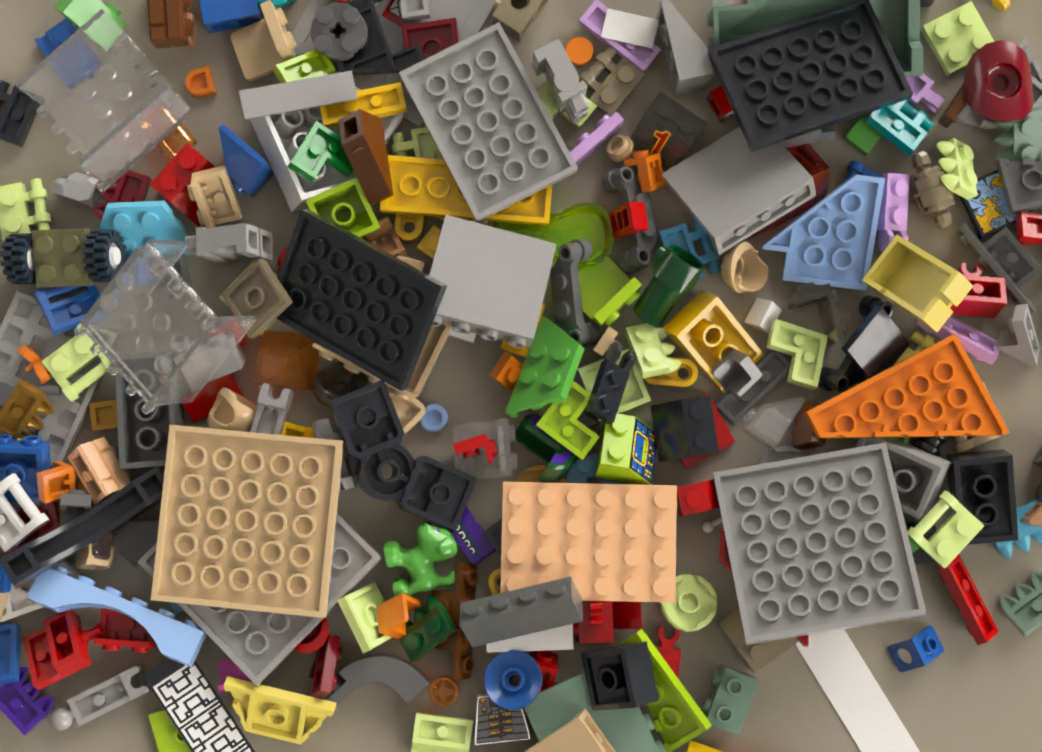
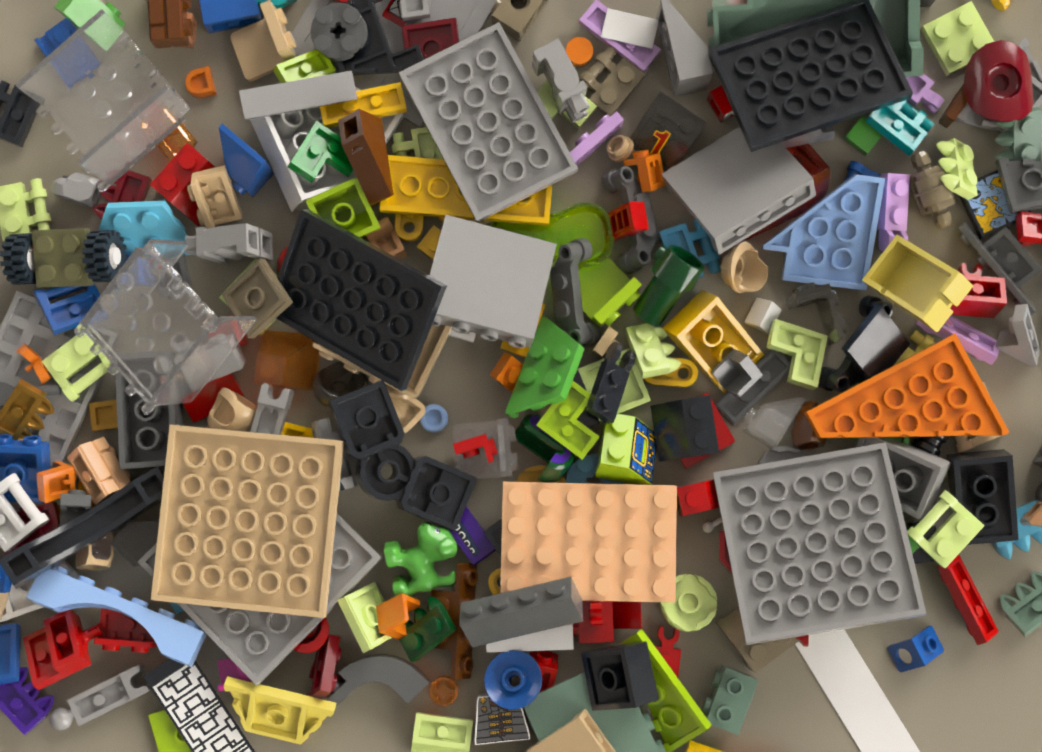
tan tile [397,255,425,272] -> none

